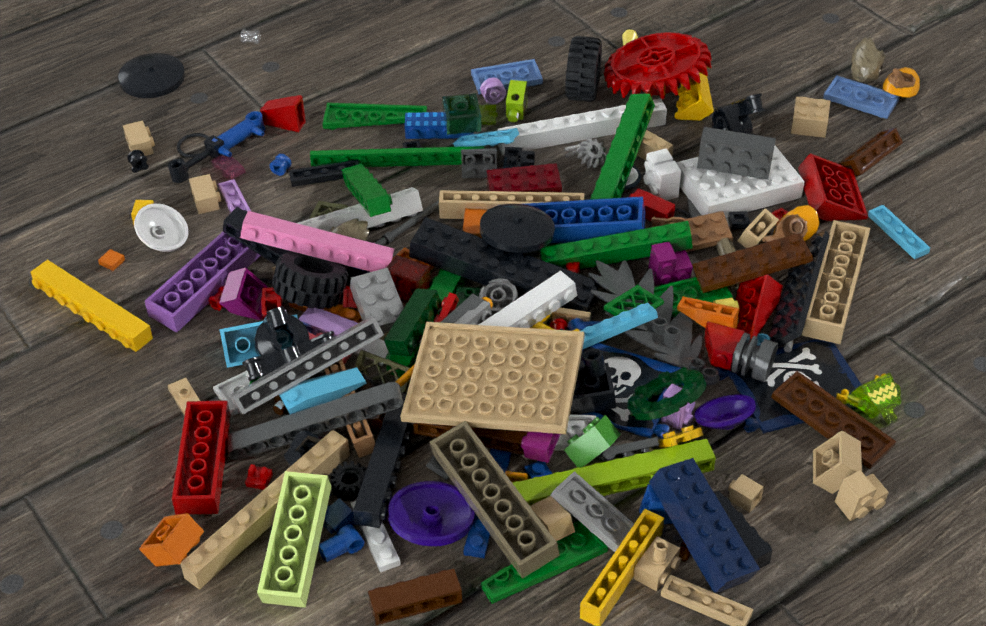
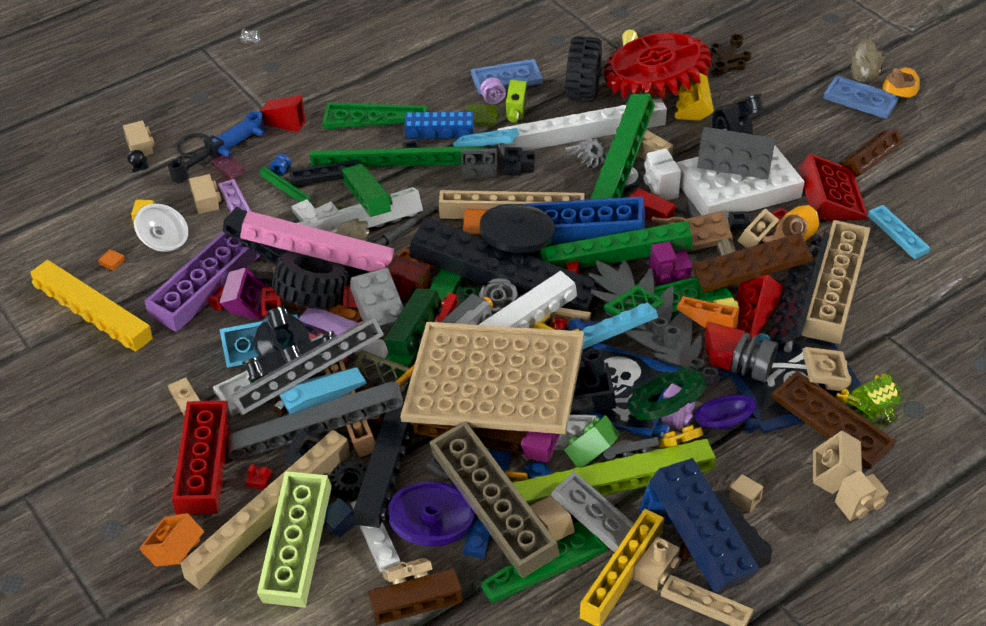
black dish [118,53,185,98] -> none
blue piece [318,524,365,562] -> none
clear green brick [442,93,481,135] -> none
dark red brick [486,163,562,193] -> none
tan brick [791,96,830,138] -> none
none -> green axle [259,167,311,203]
none -> white plate [291,200,338,222]
none -> tan plate [381,558,432,584]
none -> dark brown plant [710,34,751,75]
none -> tan plate [803,347,851,391]

